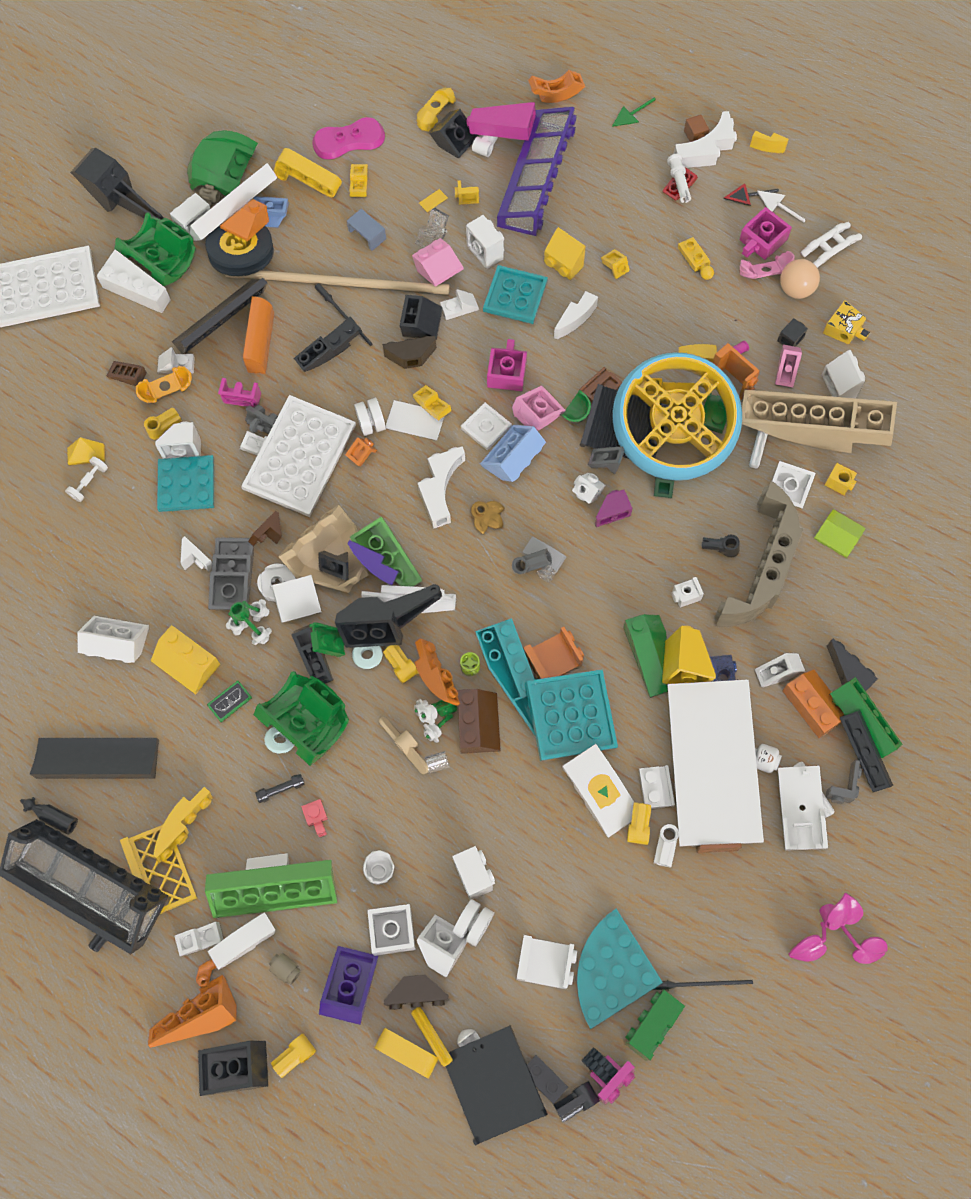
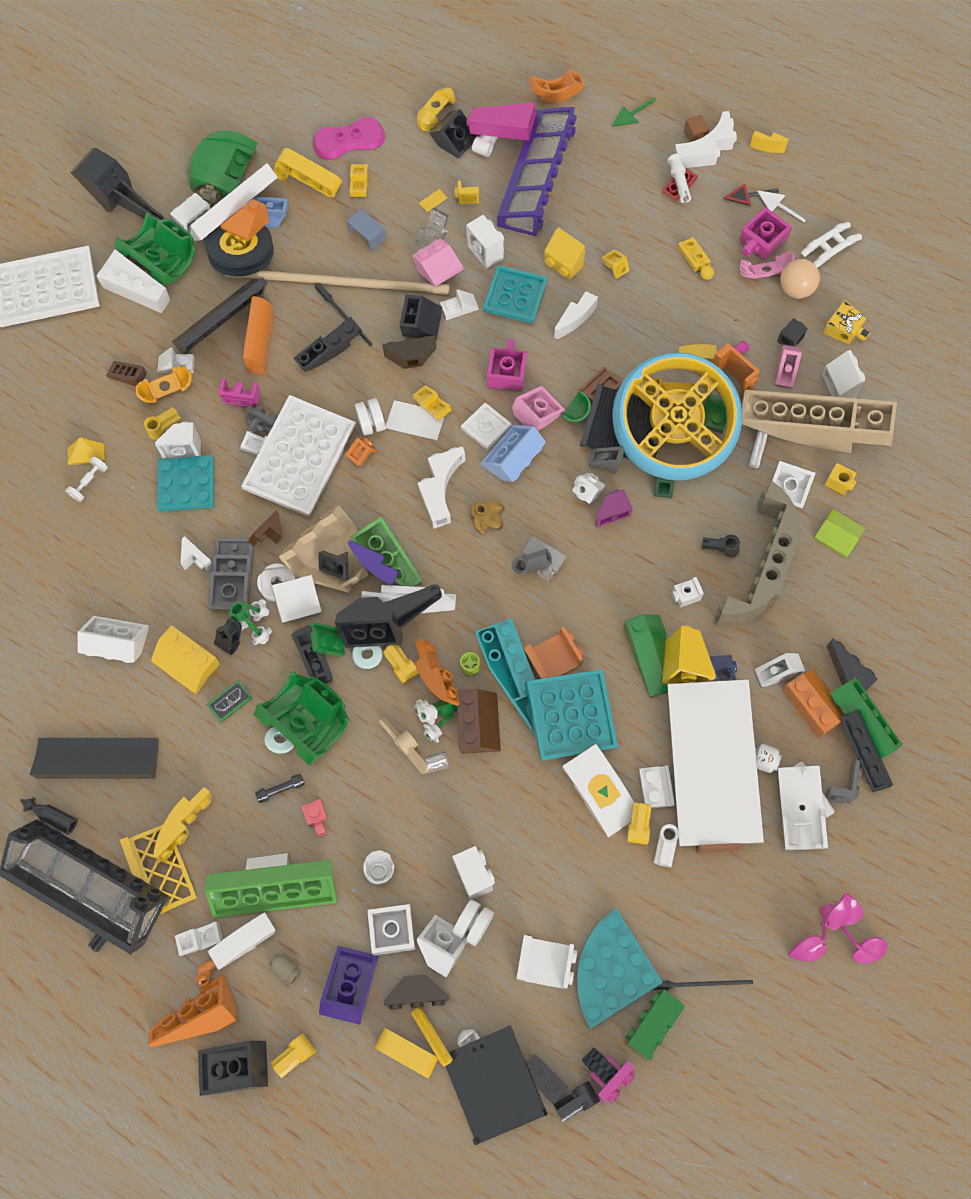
none -> black piece [214,617,242,655]

